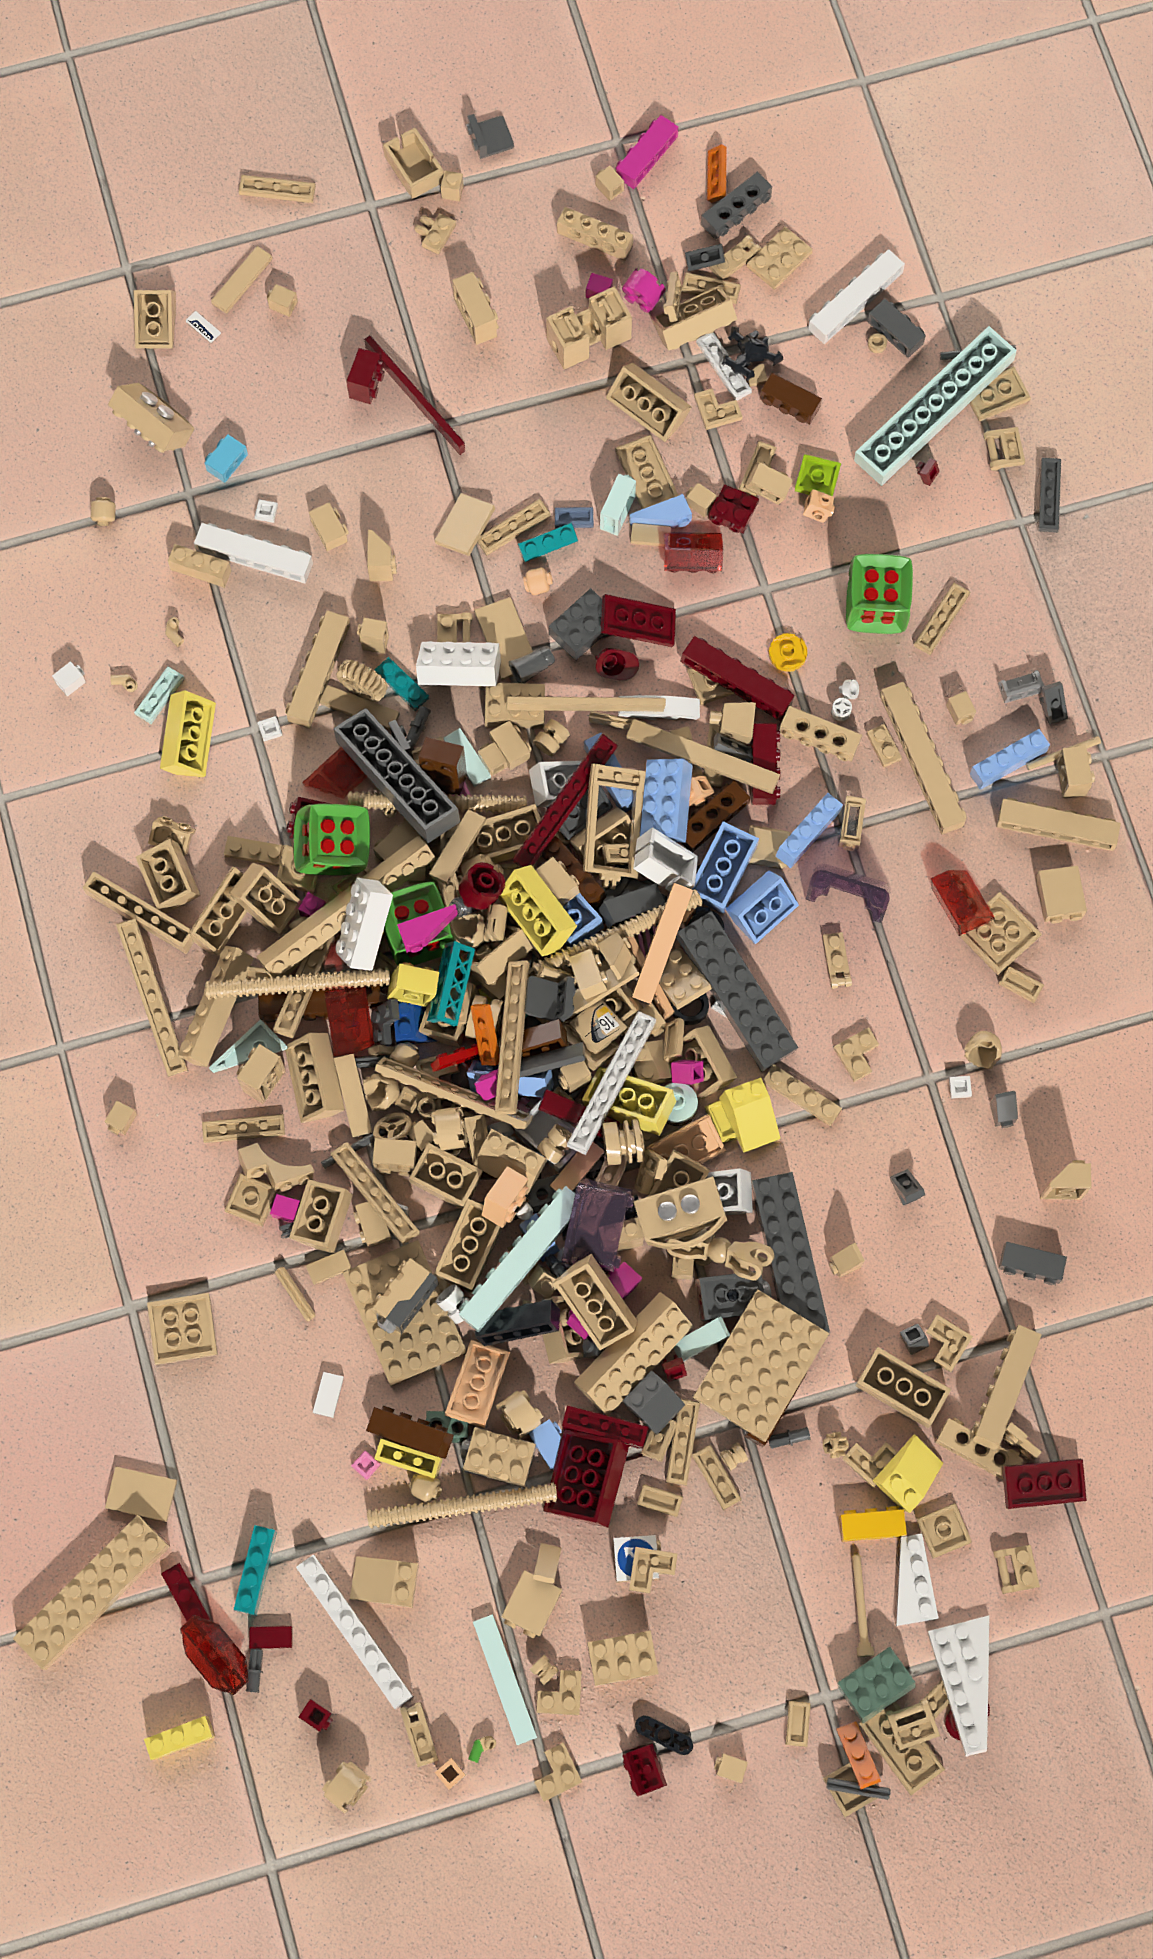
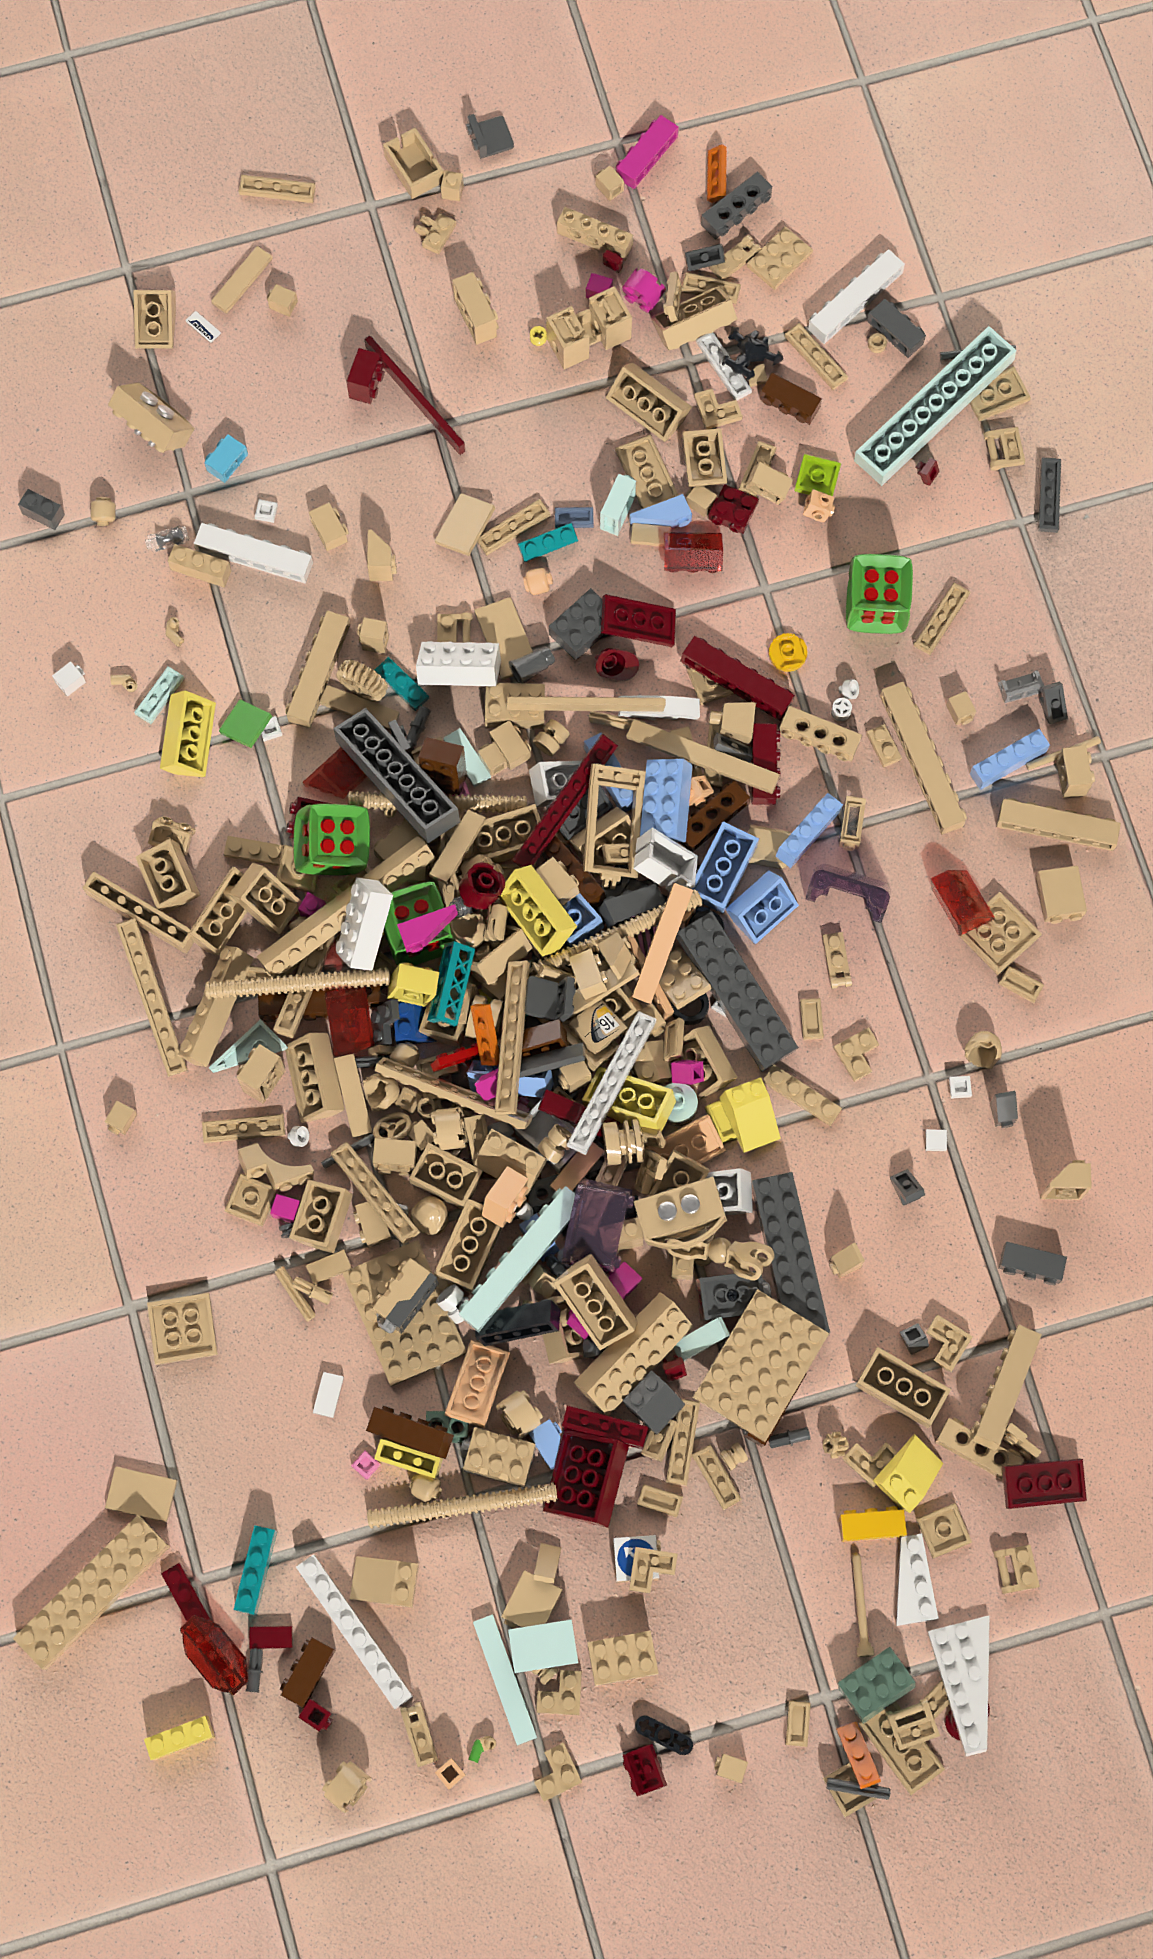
none -> dark grey brick [18,489,65,530]
none -> clear piece [145,525,190,553]
none -> bright green tile [219,699,272,748]
none -> reddish brown brick [279,1637,336,1708]
none -> white tile [288,1126,309,1147]
none -> tan axle [292,1277,333,1305]
none -> tan hair [410,1196,449,1236]
none -> light aqua tile [508,1619,578,1673]
none -> light yellow bush [530,326,547,346]
none -> dark red plate [603,249,623,273]
none -> tan tile [641,1127,666,1148]
none -> tan slope [682,428,727,487]
none -> tan tile [784,323,848,390]
none -> tan tile [800,998,824,1040]
none -> white tile [926,1129,947,1151]

